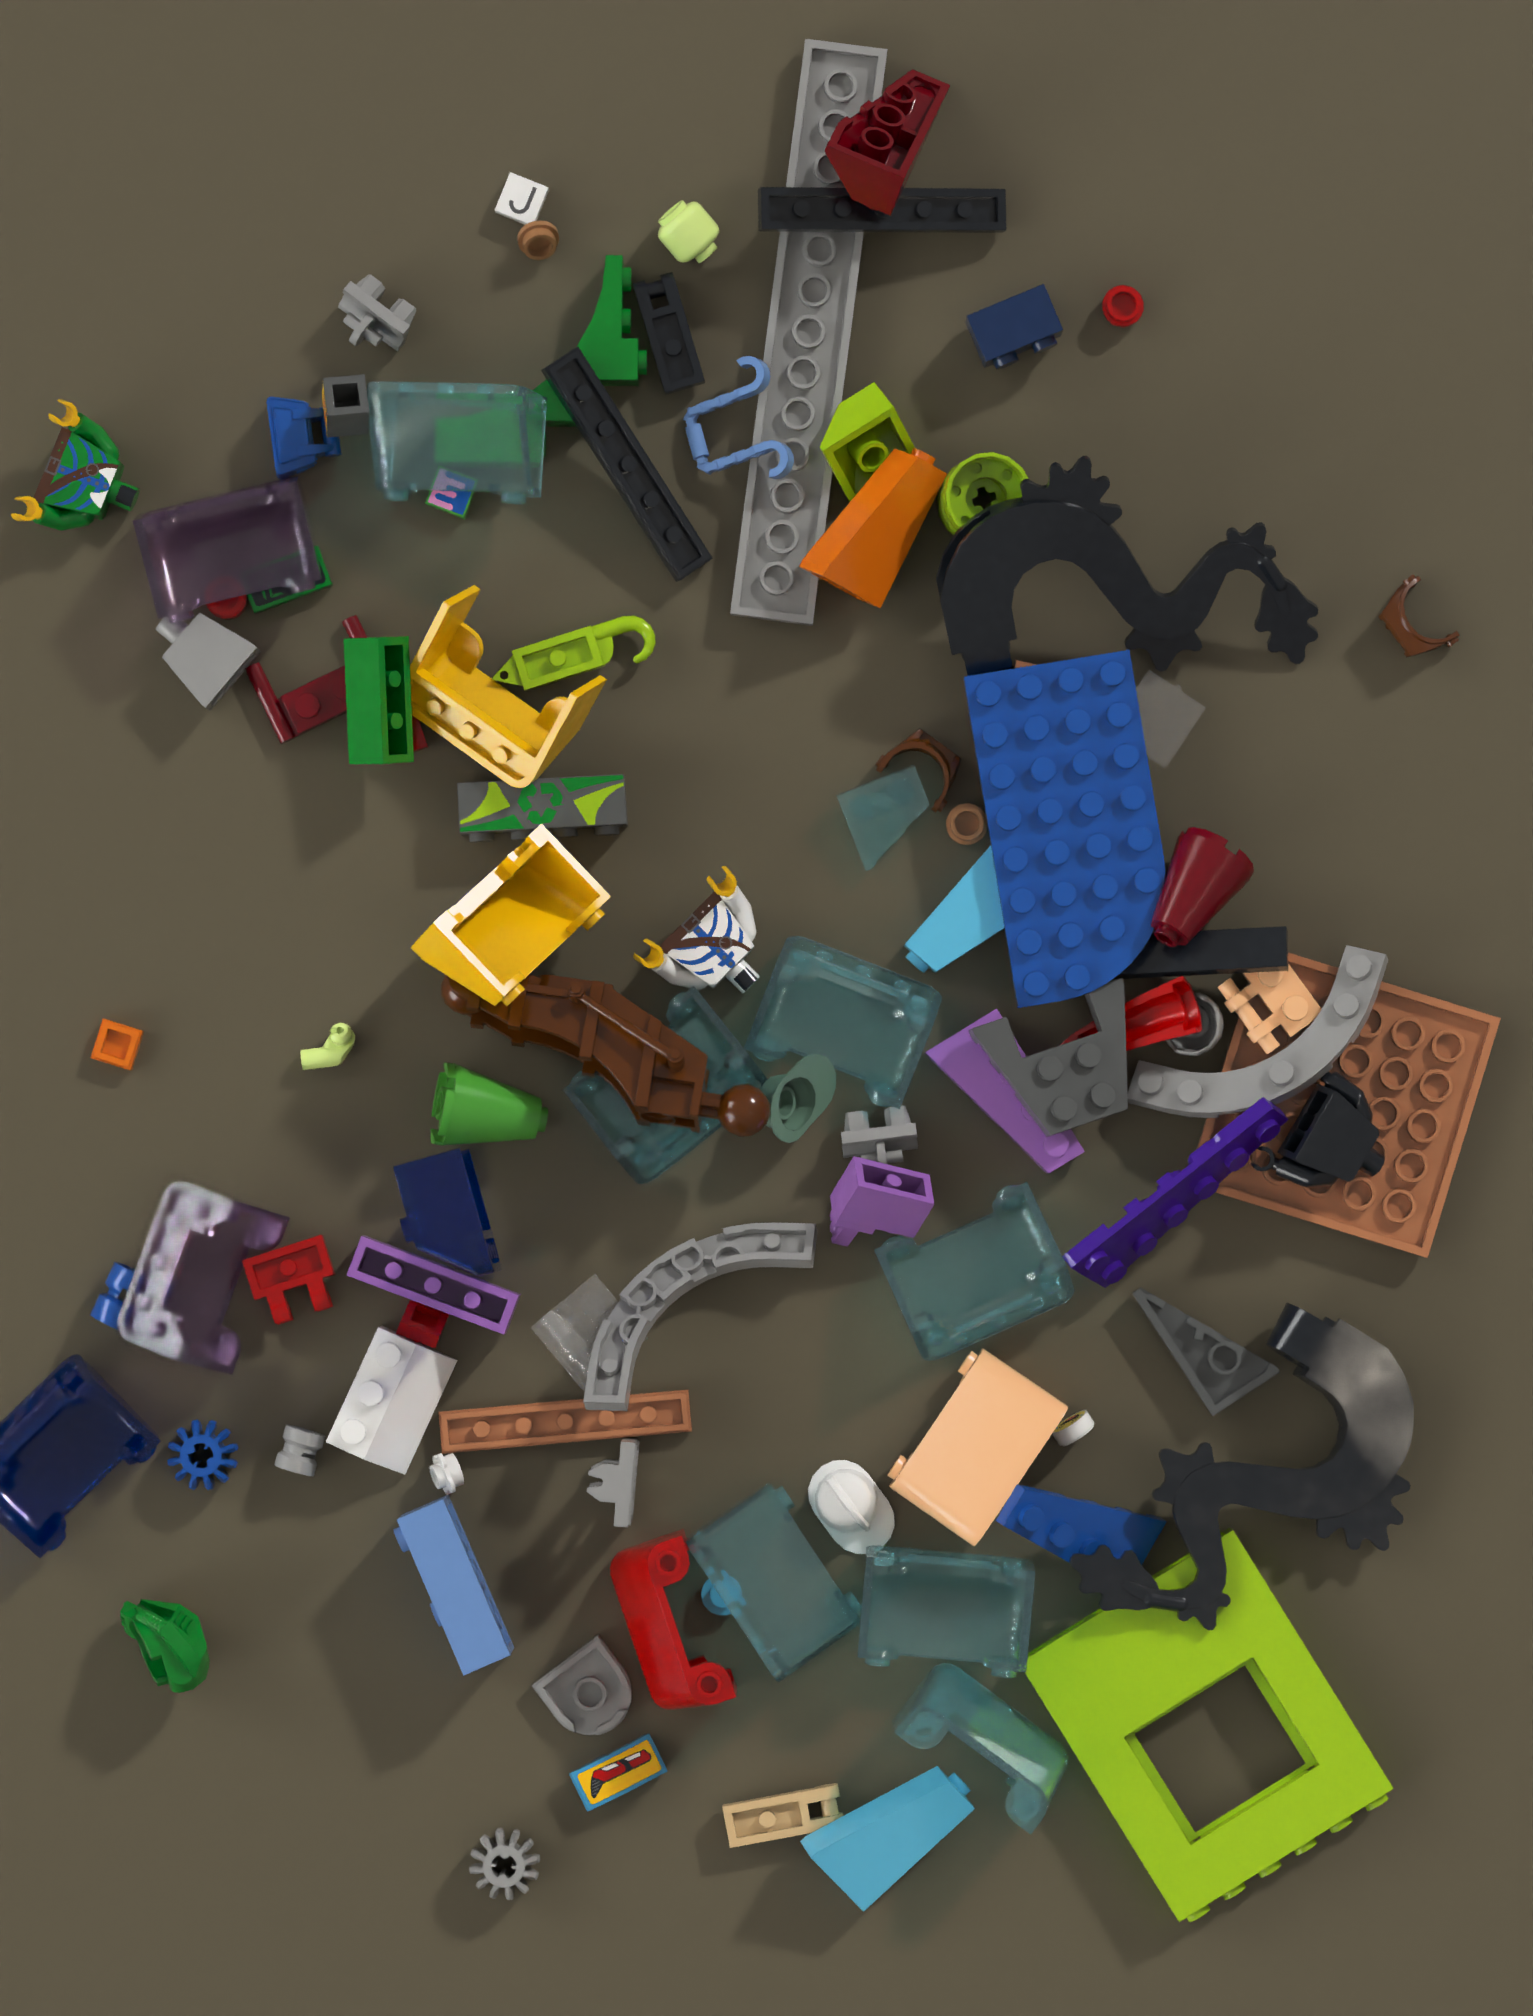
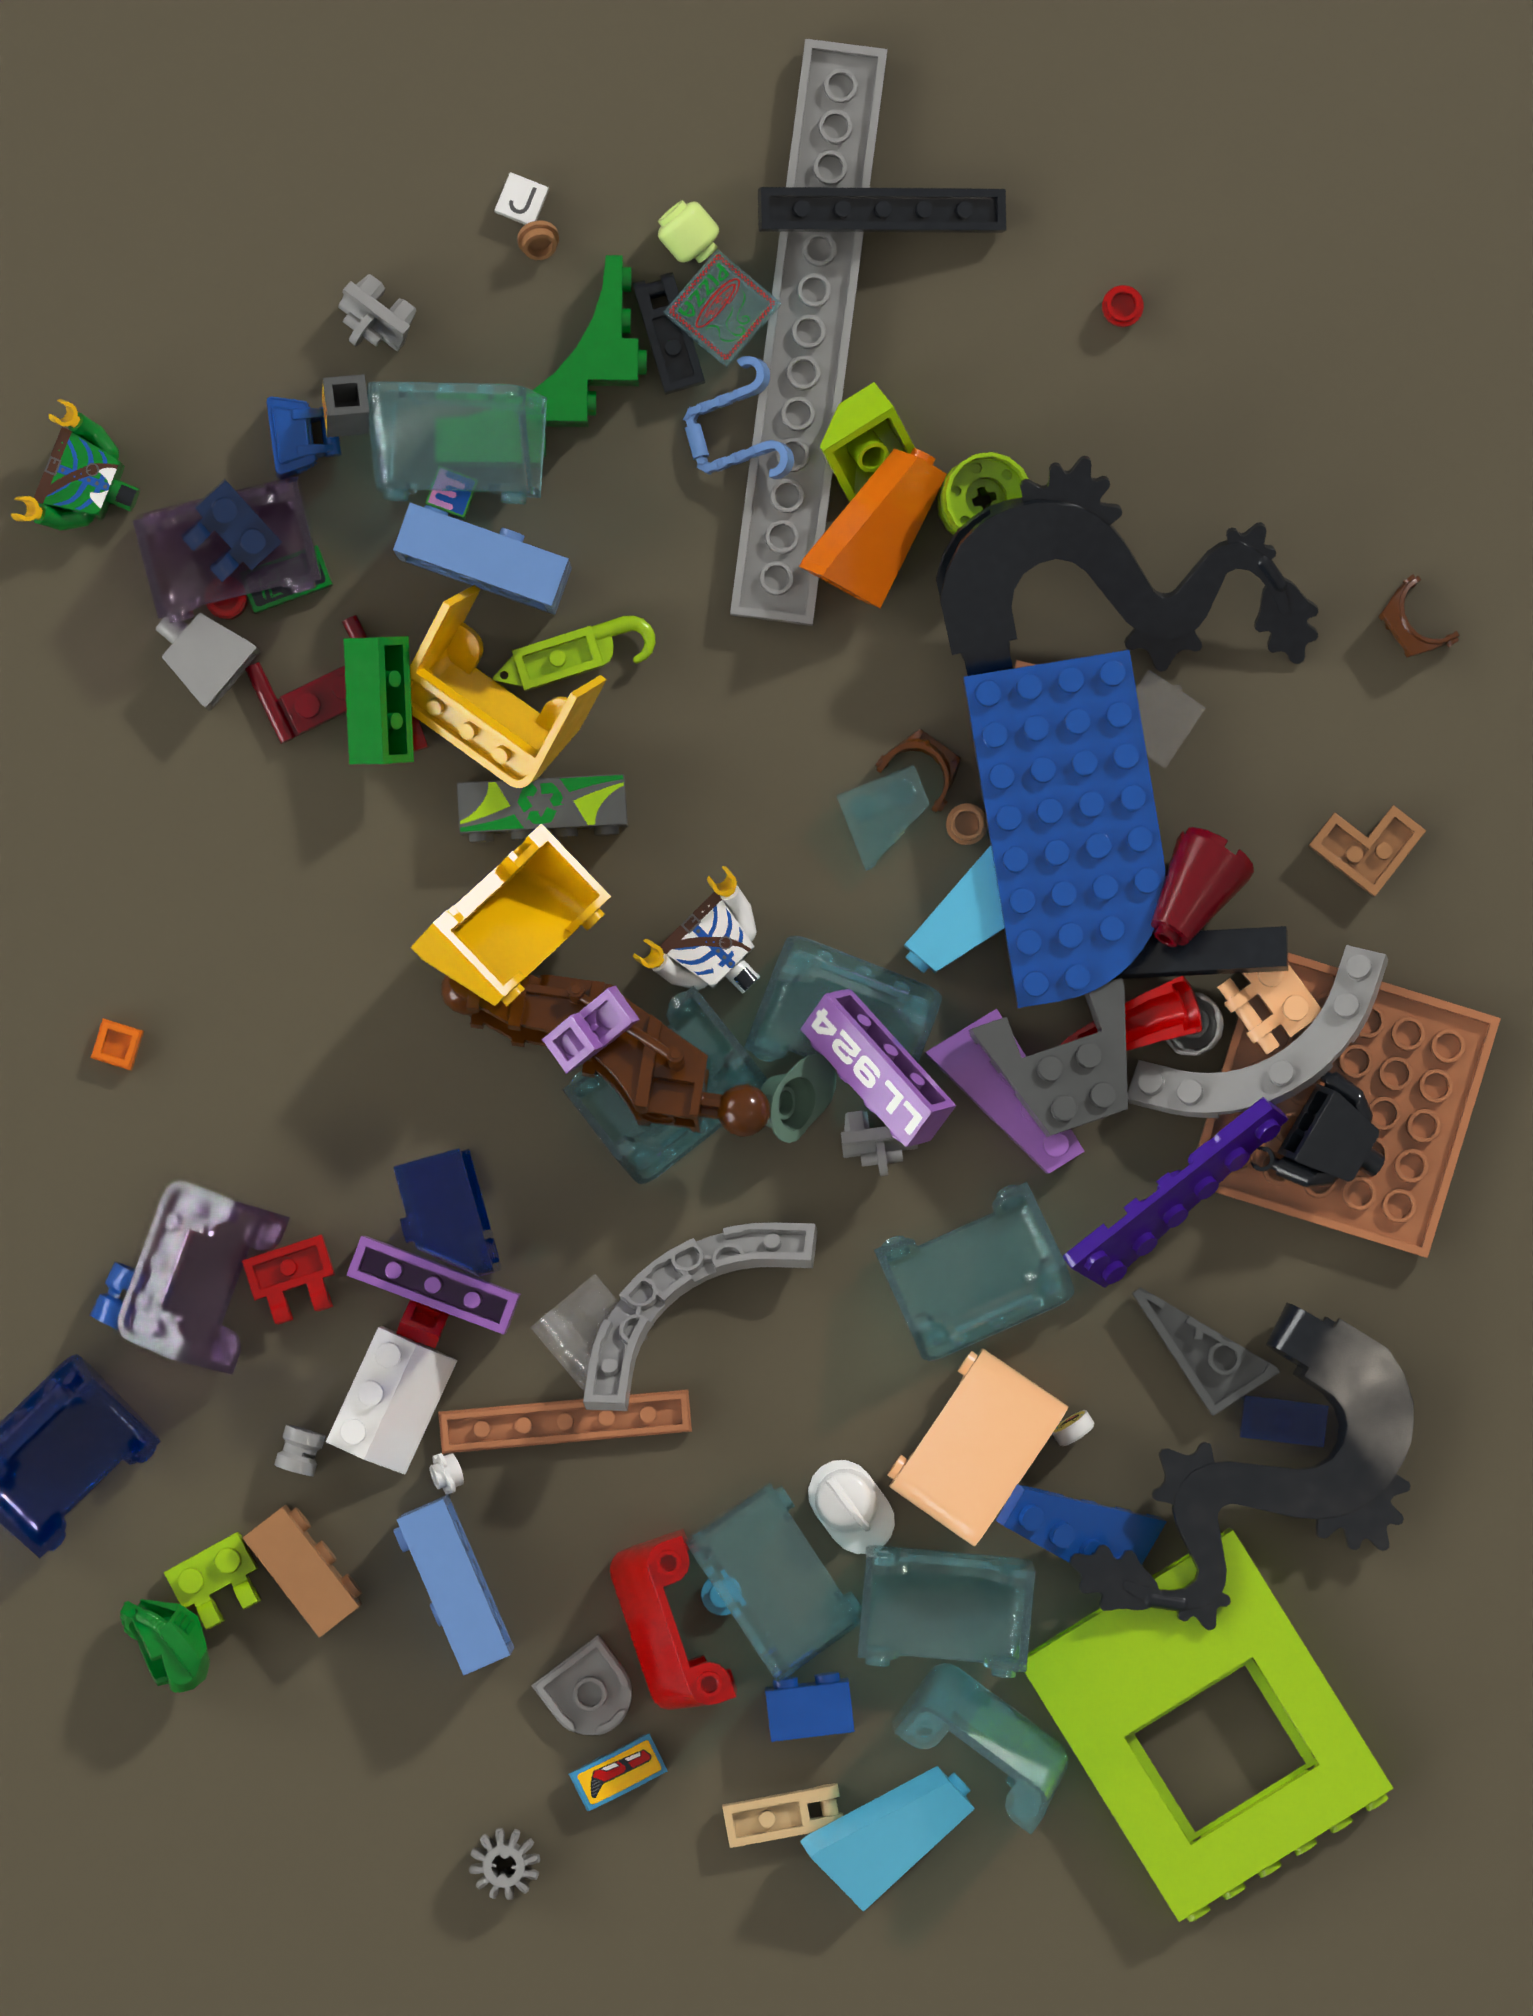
blue gear [167,1419,239,1490] -> none
yellowish green arm [300,1023,355,1070] -> none
bright green cone [430,1062,548,1146] -> none
black tile [541,347,713,582] -> none
light grey piece [587,1438,640,1528] -> none
dark red wedge [824,69,950,216] -> none
medium lavender hinge [829,1156,934,1247] -> none
dark blue brick [965,284,1063,370] -> none
none -> lime plate [163,1532,262,1630]
none -> dark blue plate [181,479,282,582]
none -> medium nougat brick [243,1505,362,1638]
none -> medium blue brick [393,503,572,615]
none -> medium lavender slope [542,986,640,1073]
none -> clear light blue tile [663,249,781,368]
none -> blue brick [765,1672,855,1742]
none -> medium lavender brick [800,988,956,1147]
none -> clear blue plate [1239,1395,1329,1447]
none -> medium nougat plate [1308,805,1426,897]

